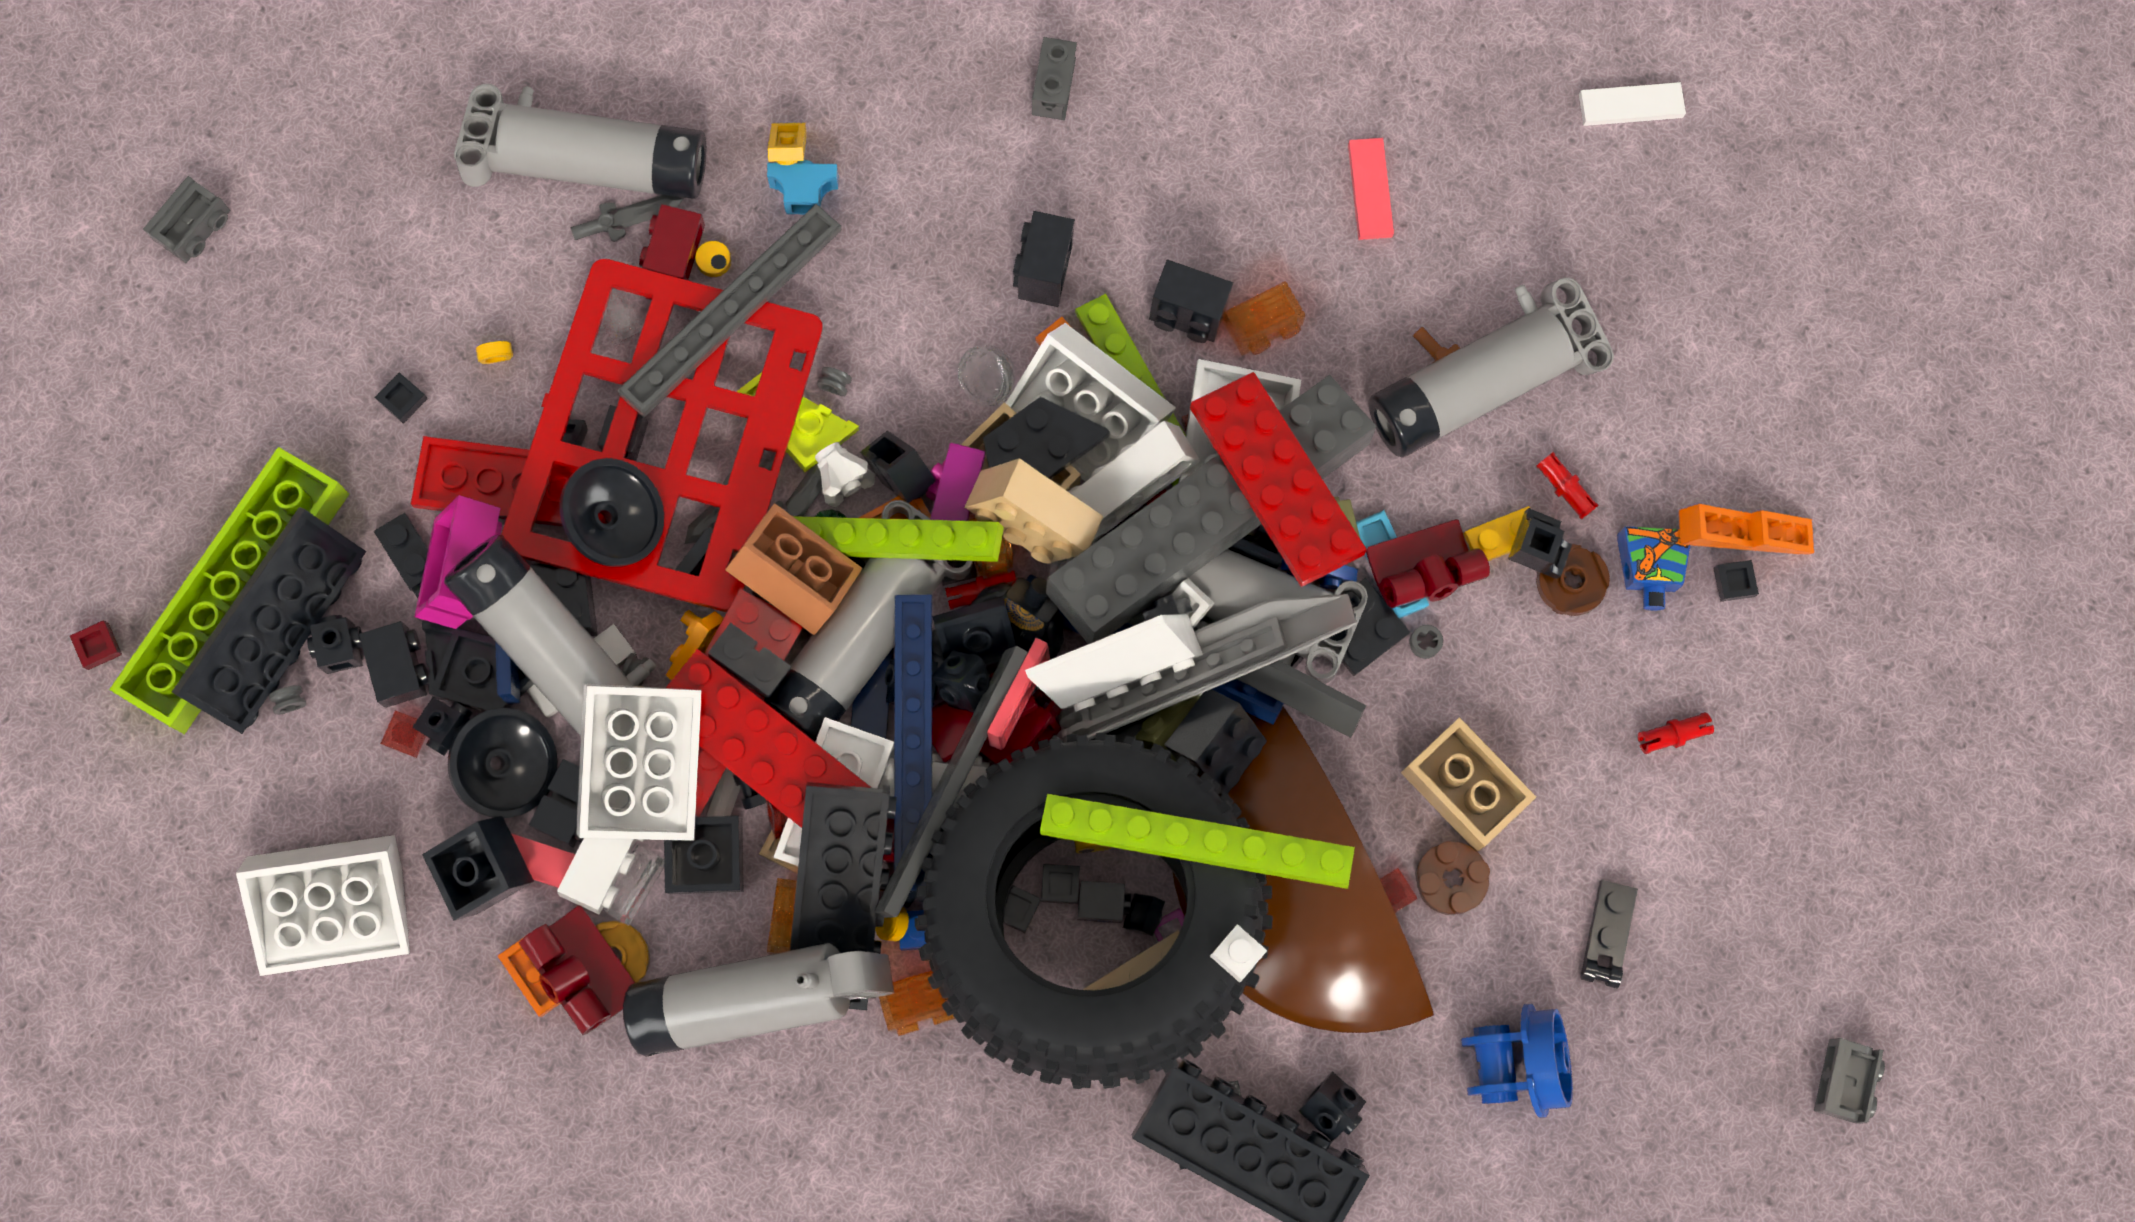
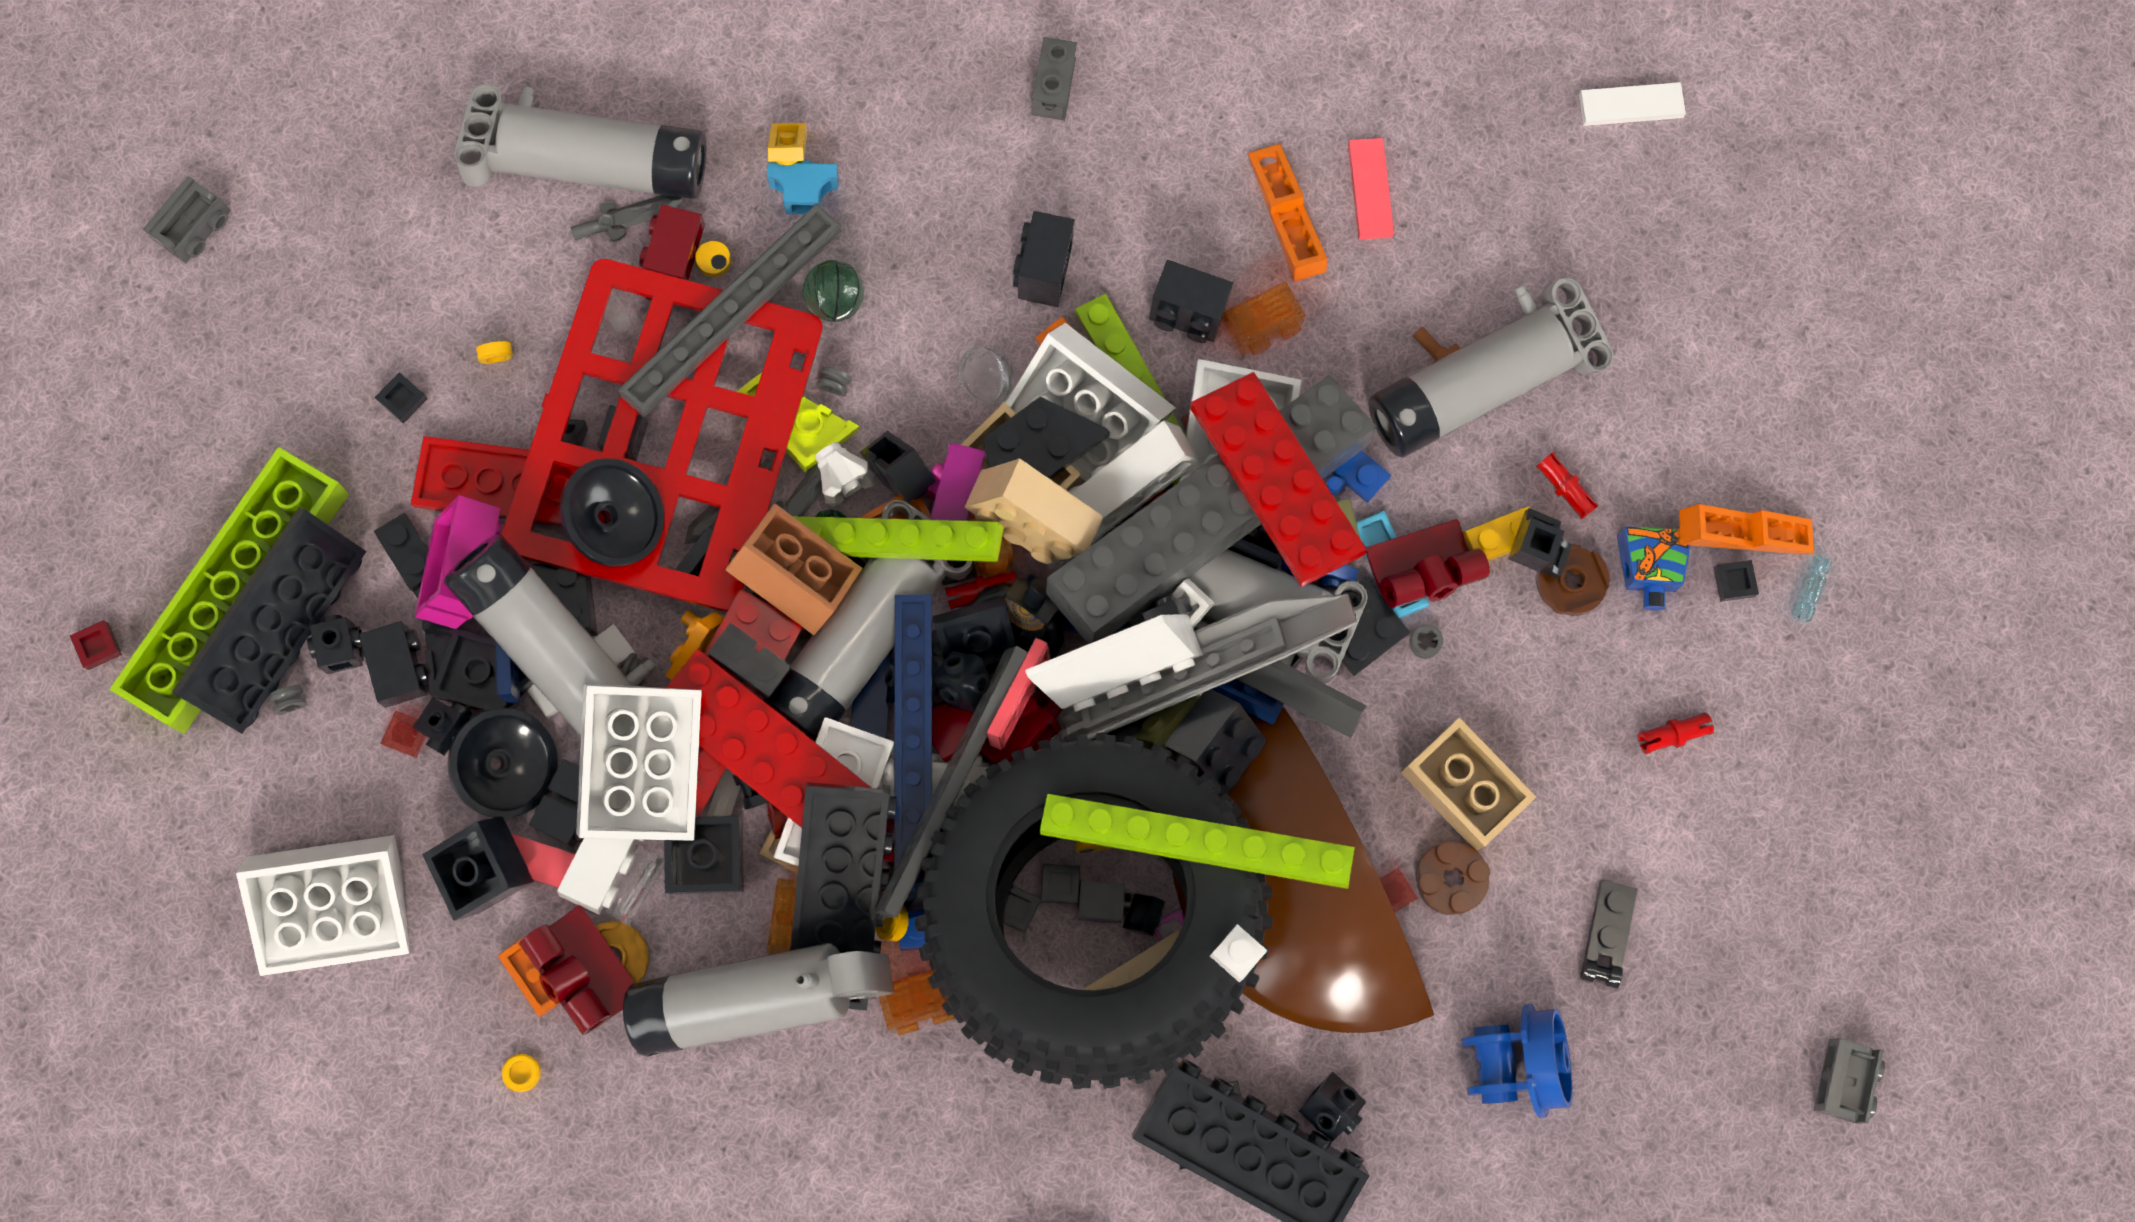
none -> yellow tile [502,1054,541,1092]
none -> clear green piece [803,260,864,322]
none -> orange slope [1248,144,1327,282]
none -> blue plate [1326,451,1391,503]
none -> clear light blue axle [1791,555,1832,623]

